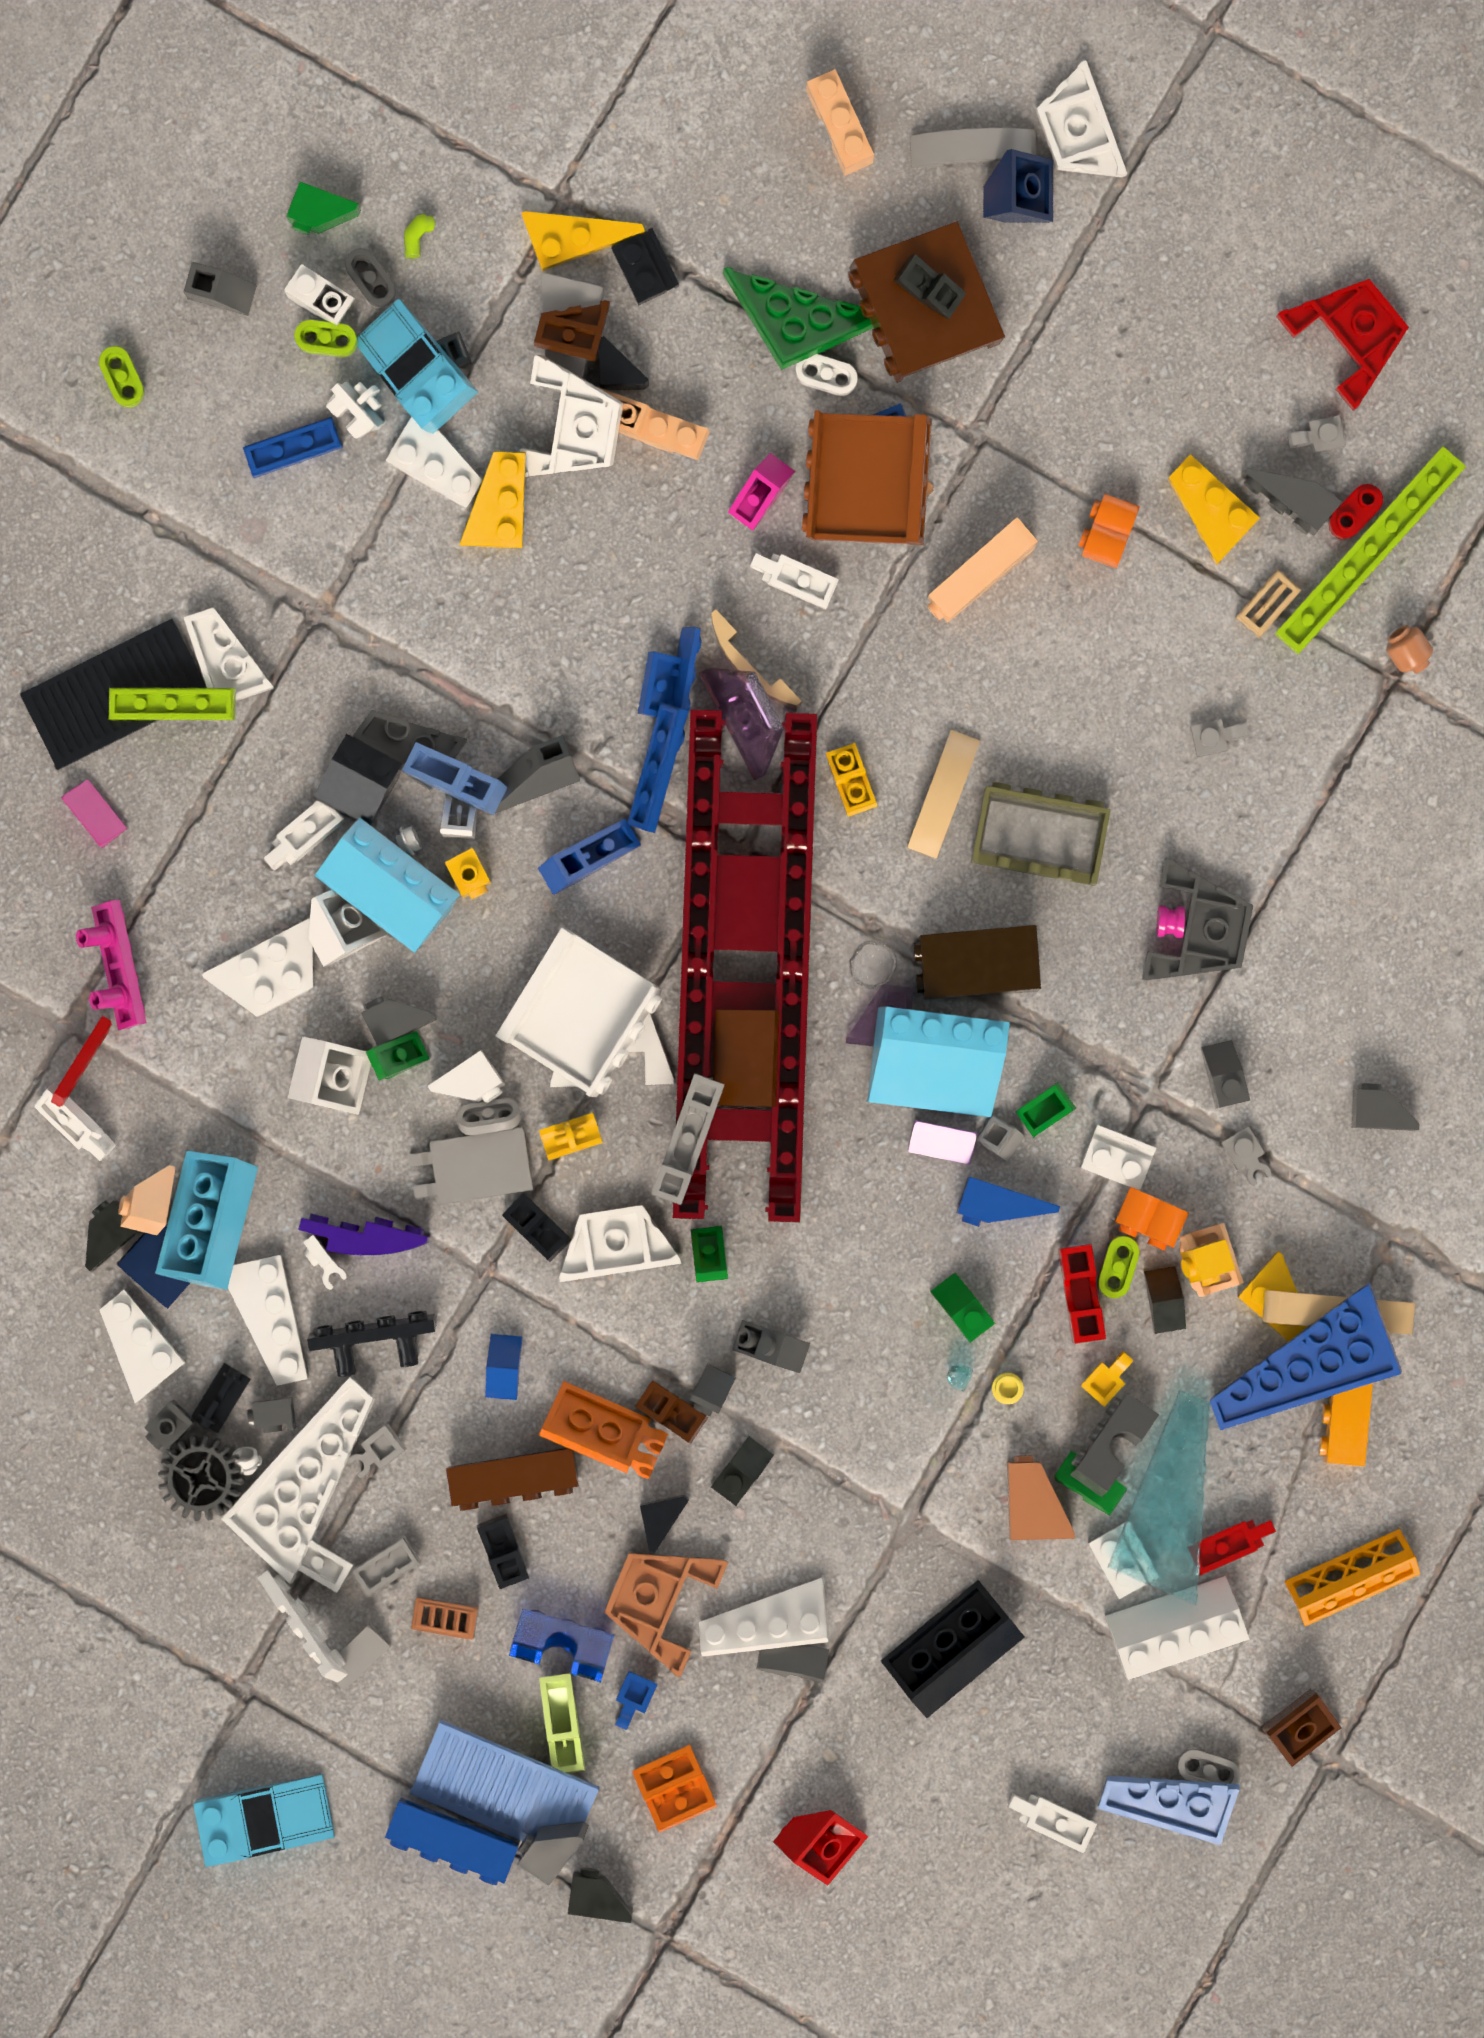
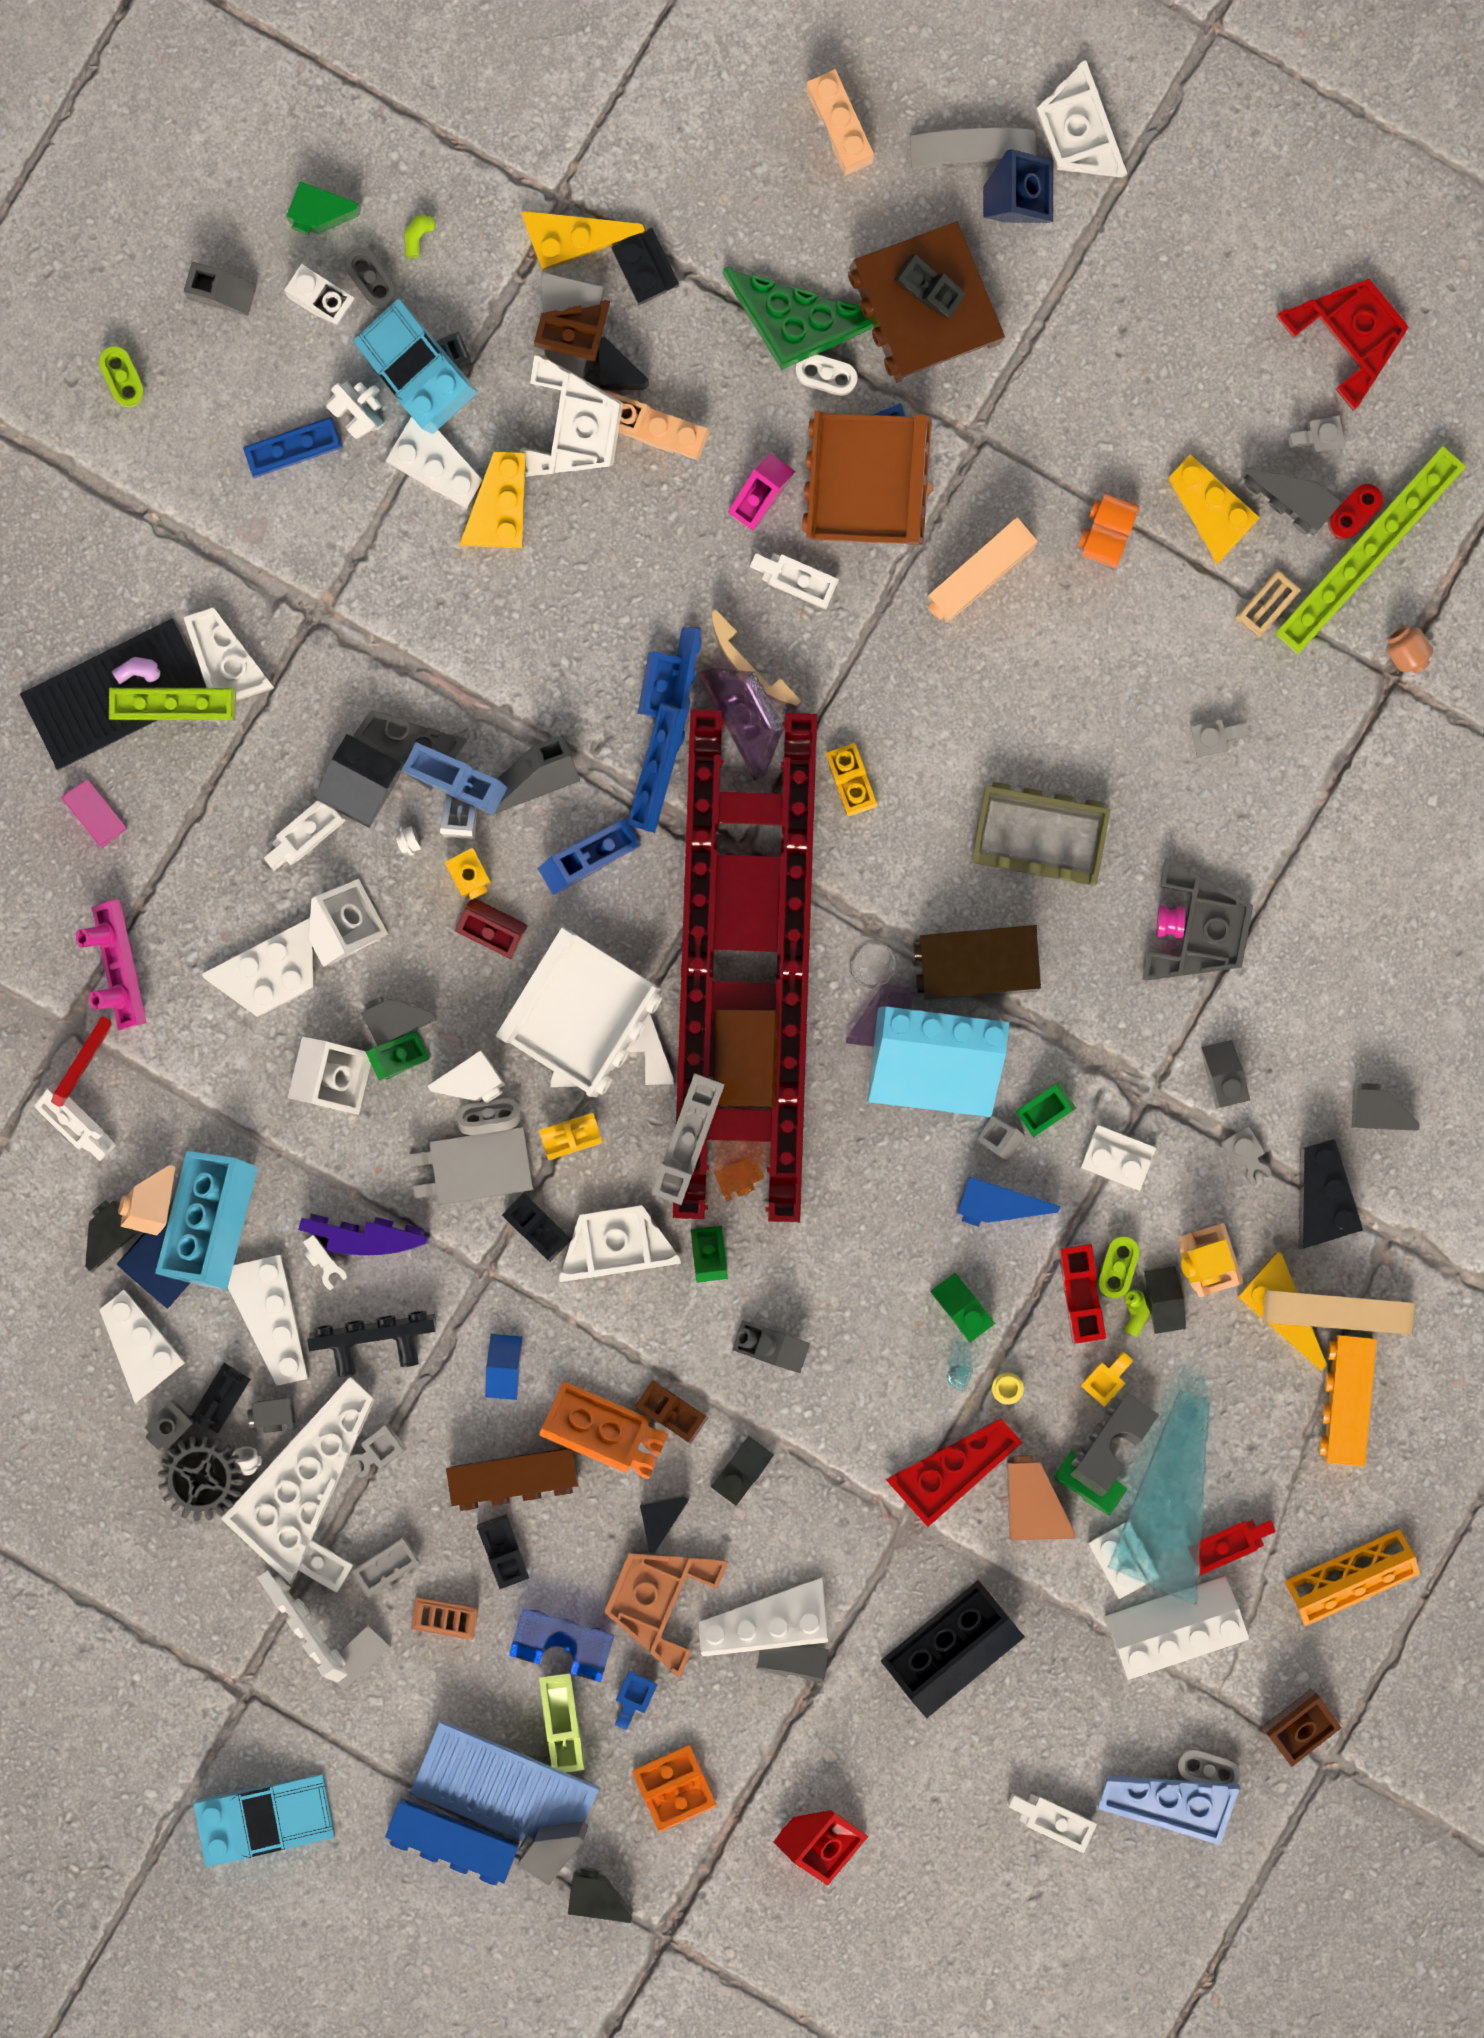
lime plate [294,320,358,357] -> none
medium azure slope [315,818,460,953] -> none
dark grey slope [690,1363,736,1416] -> none
tan slope [907,730,980,859] -> none
slope [908,1120,977,1164] -> none
orange brick [1114,1187,1189,1251] -> none
blue wing [1210,1282,1402,1430] -> none
none -> lavender arm [111,657,160,684]
none -> dark red slope [455,898,528,959]
none -> clear orange brick [714,1158,765,1202]
none -> red wing [885,1418,1023,1527]
none -> lime arm [1124,1289,1151,1338]
none -> black wedge [1298,1139,1363,1249]

